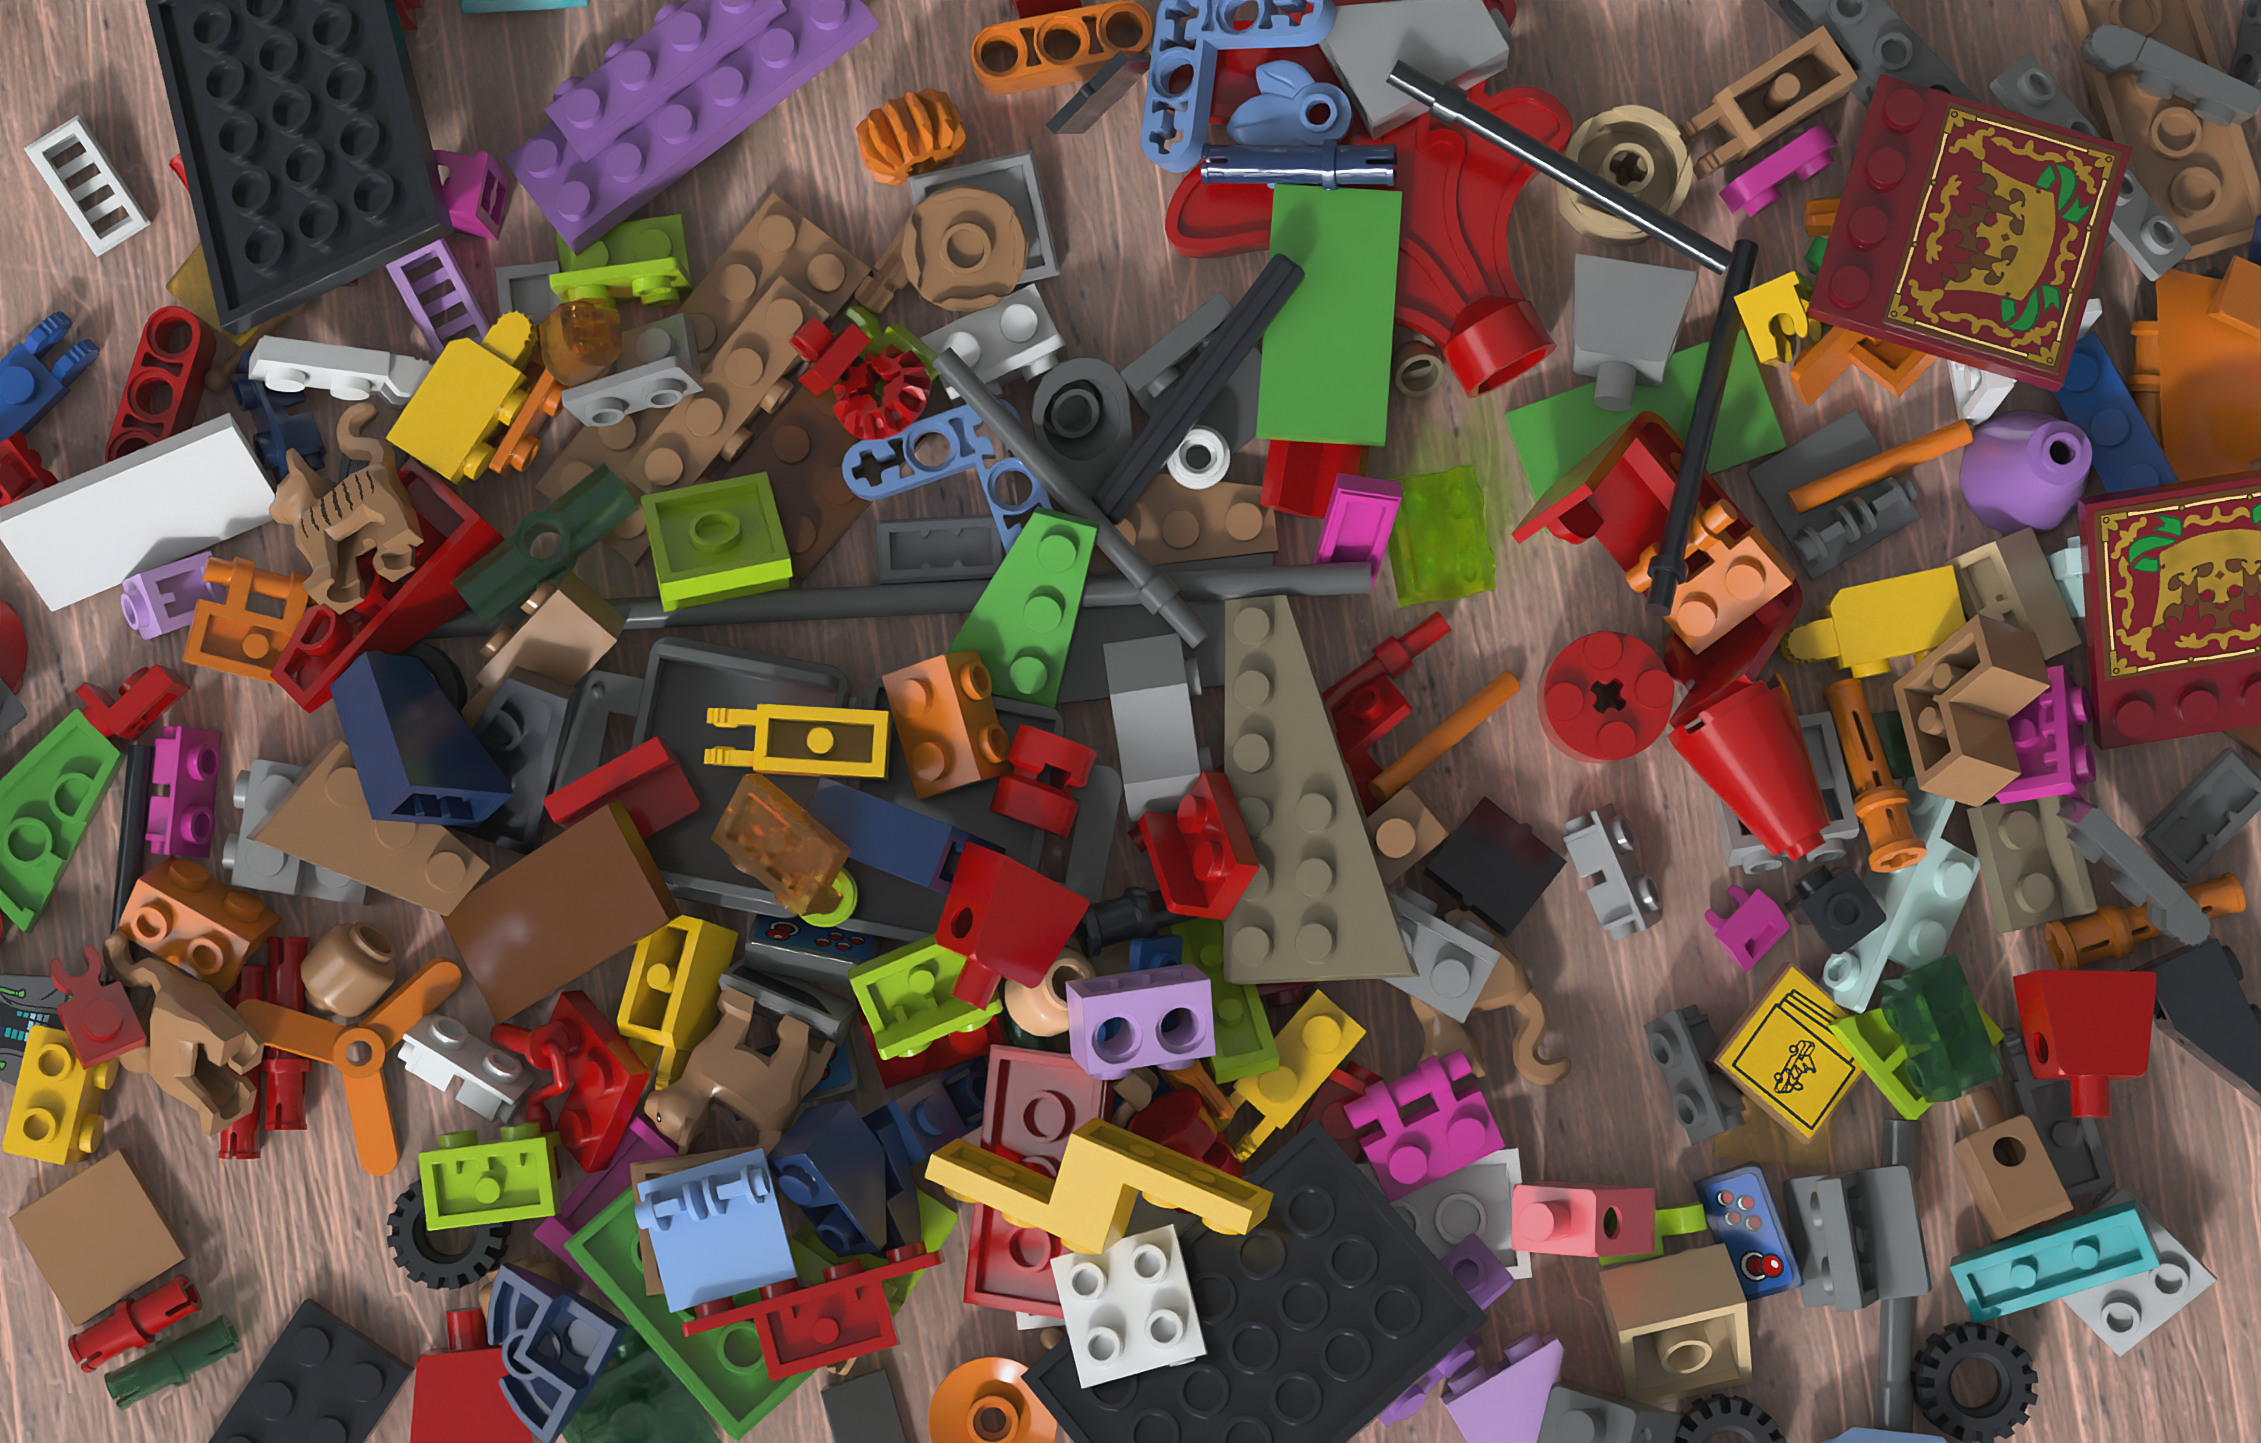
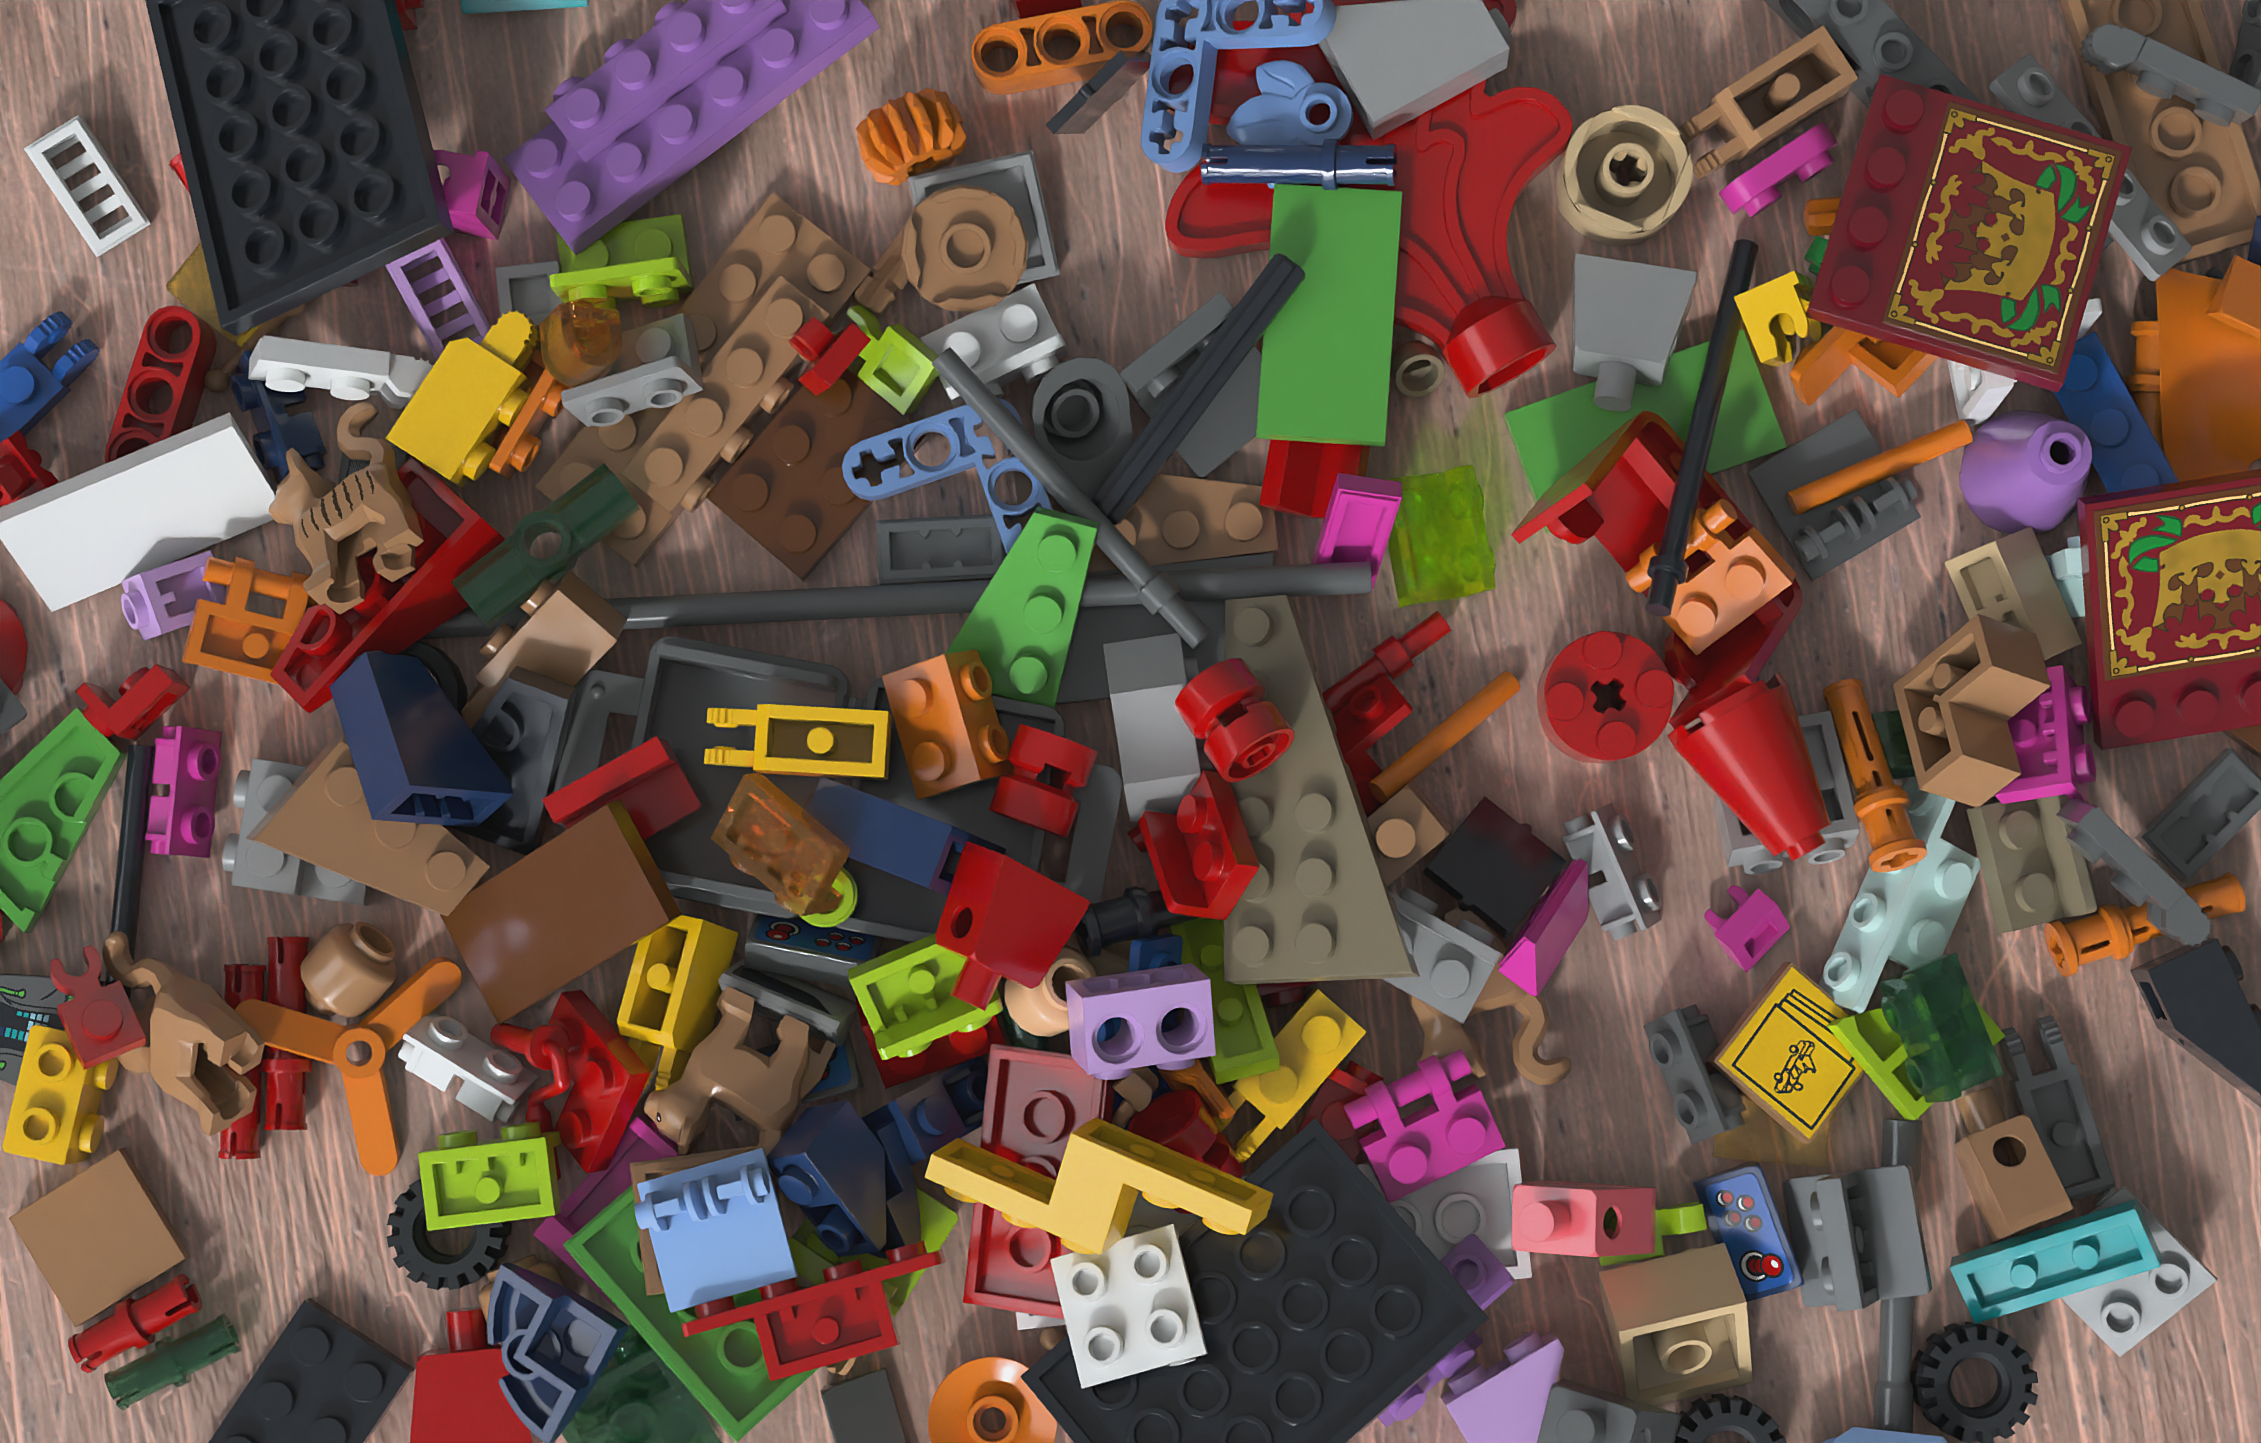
orange bracket [117,855,282,992] -> none
lime bracket [640,471,793,612] -> none
red gear [832,344,931,440] -> none
white plate [1167,425,1230,490] -> none
black bar [1386,59,1733,275] -> none
yellow hinge [1777,565,1966,679] -> none
black bracket [1784,864,1887,955] -> none
red torso [2013,969,2157,1118] -> none
none -> red wheel [1175,658,1295,782]
none -> dark pink slope [1498,858,1589,996]

